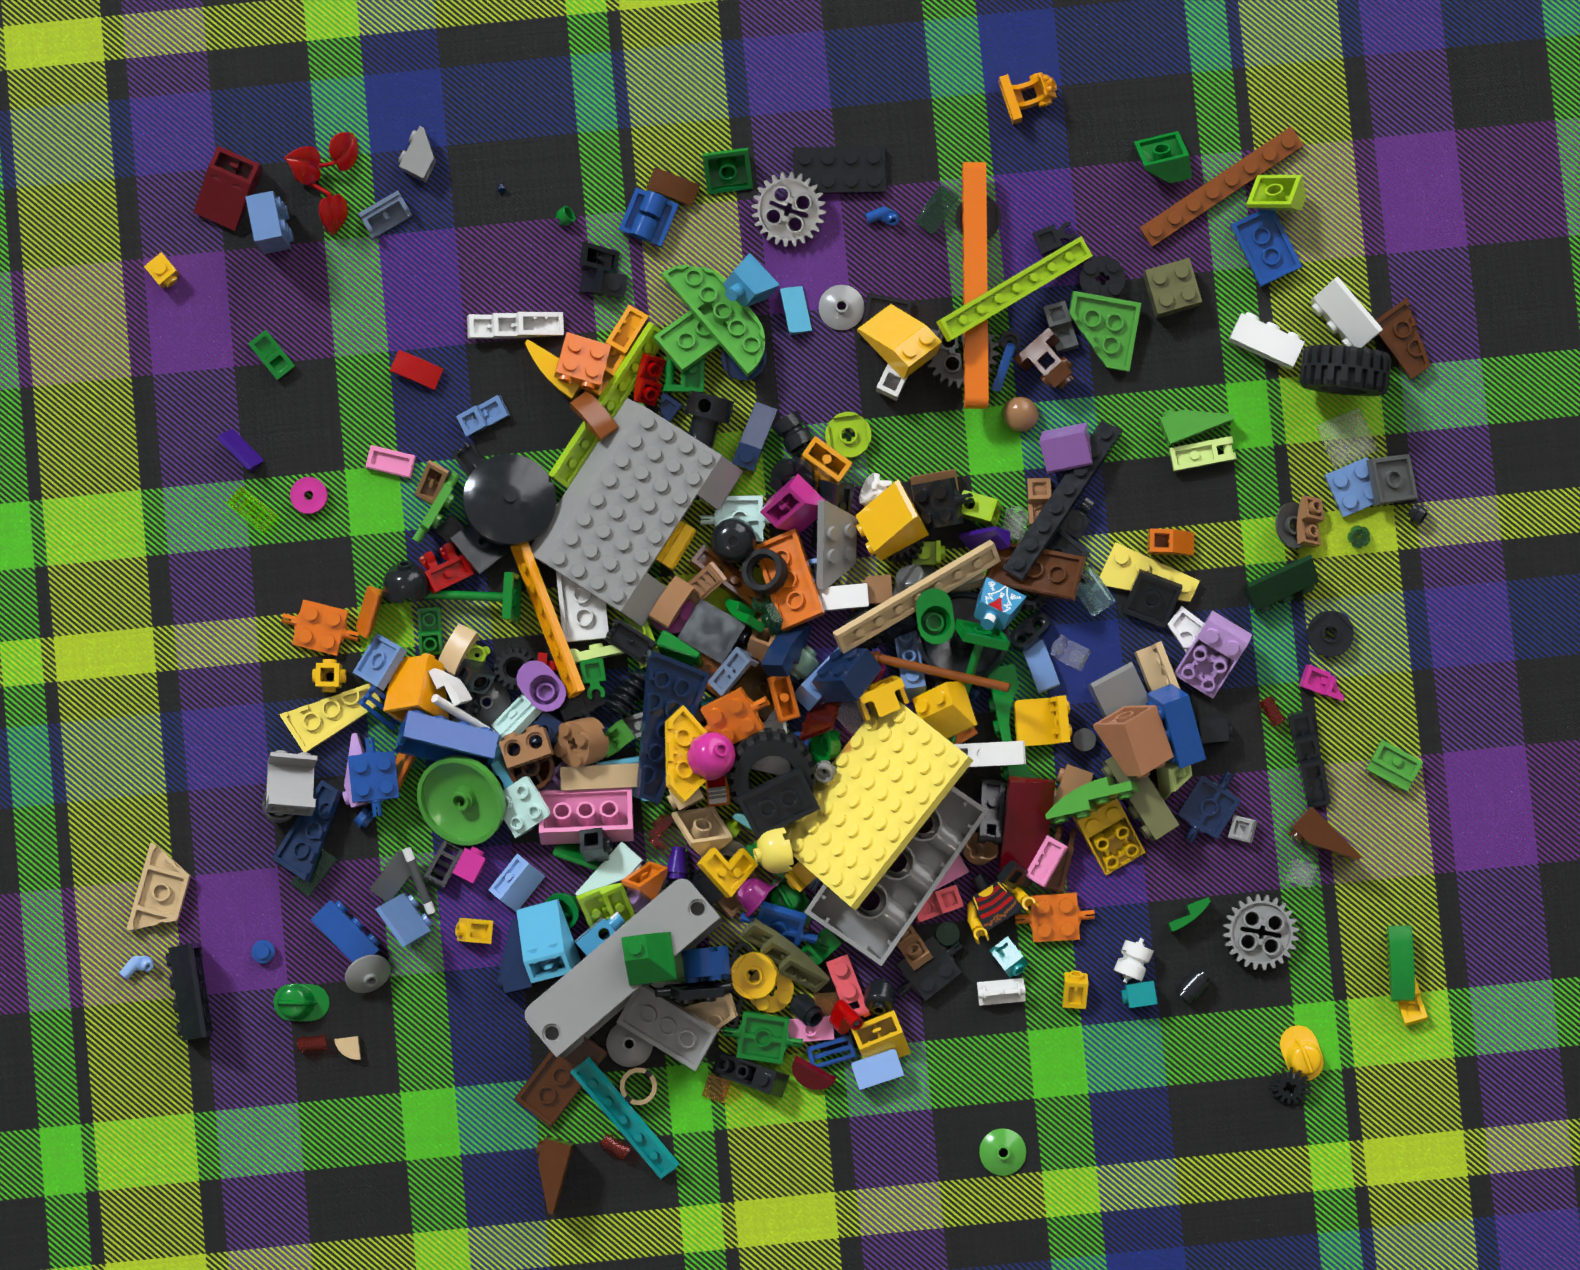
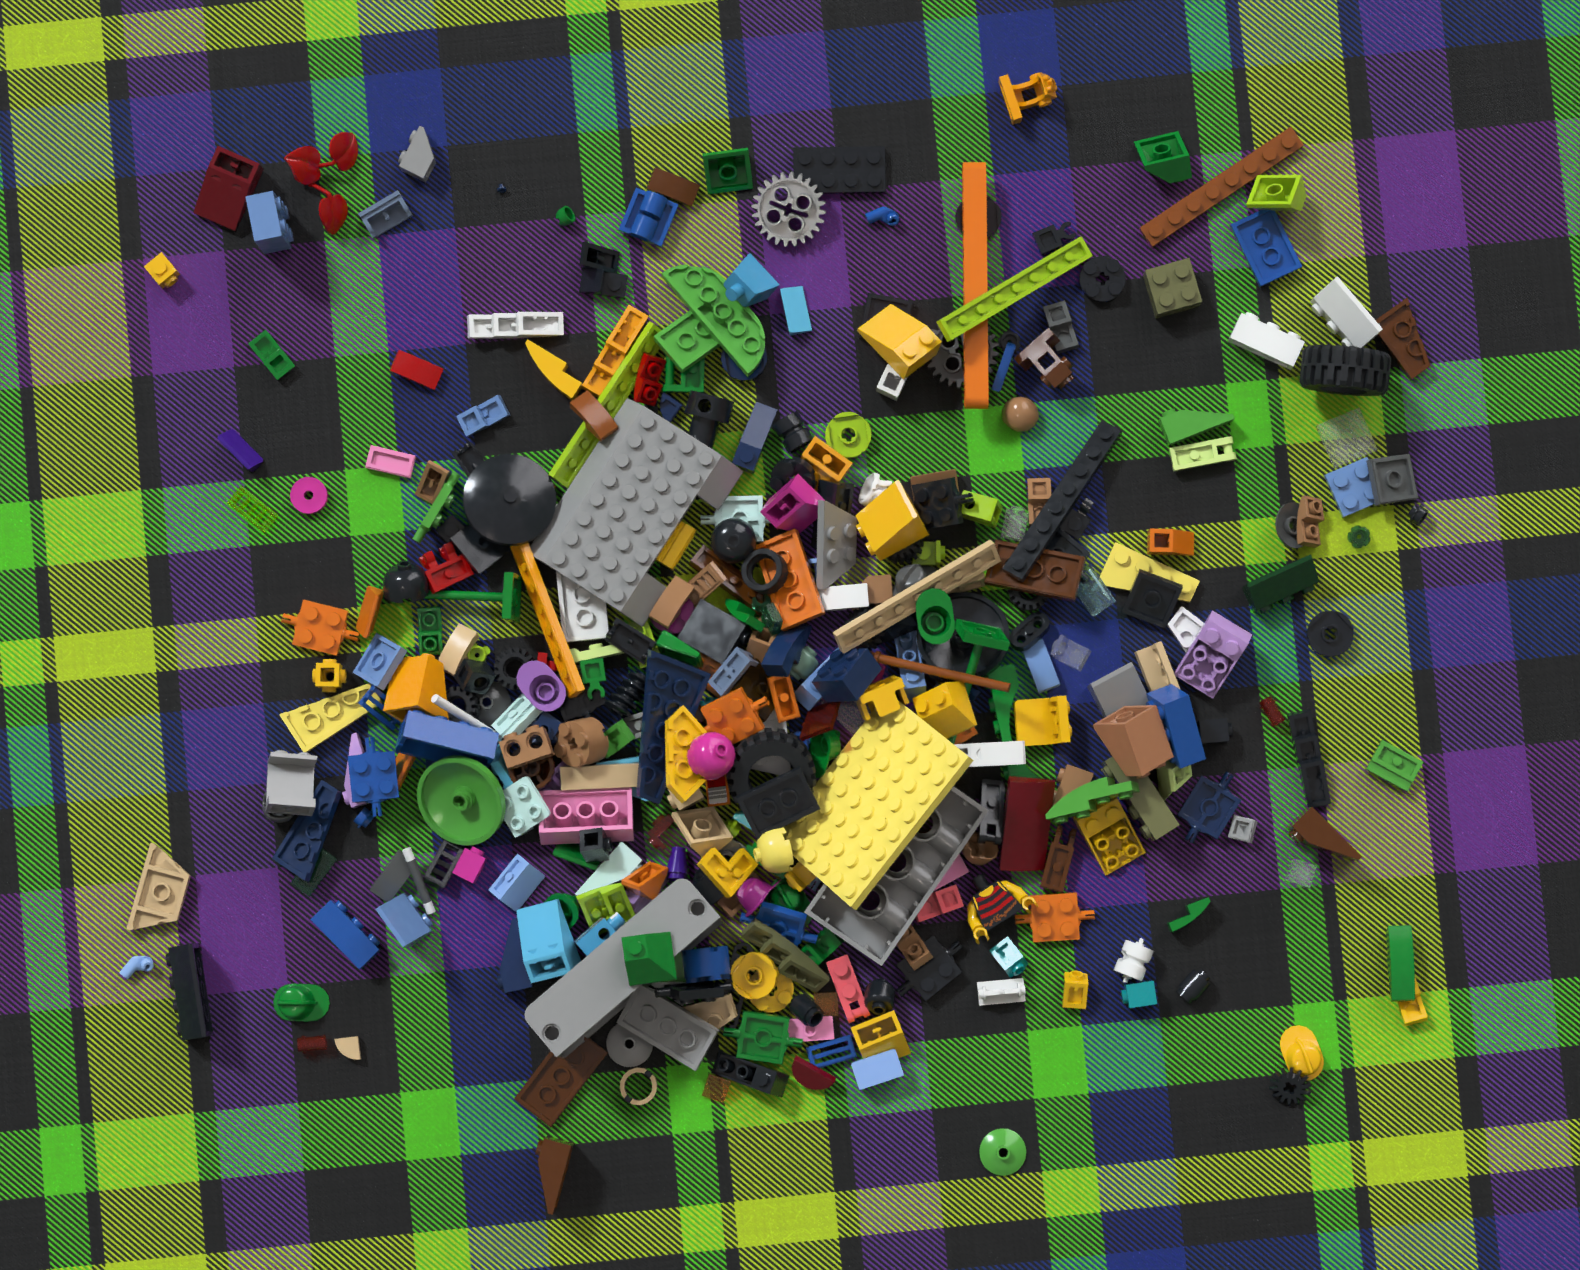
blue plate [251,940,275,963] -> none
light grey dish [345,955,390,993] -> none
white slope [428,668,472,706] -> none
yellow bracket [455,918,493,944] -> none
orange plate [554,332,611,391] -> none
teal plate [570,1057,680,1179] -> none
clear red pin [600,1133,631,1160] -> none
light grey plate [814,760,836,783] -> none
light grey dish [819,285,864,331] -> none
red piece [829,999,863,1034] -> none
clear green plate [914,184,959,235] -> none
clear green plate [936,922,960,945] -> none
dark purple slope [959,526,1010,551] -> none
dark azure torso [974,577,1026,630] -> none
black plate [996,860,1032,889] -> none
bright pink plate [1025,835,1068,887] -> none
medium lavender slope [1039,422,1093,474] -> none
bright green plate [1069,291,1141,372] -> none
dark grey tile [1072,728,1096,752] -> none
light grey gear [1222,894,1299,970] -> none
dark pink slope [1299,665,1344,701] -> none

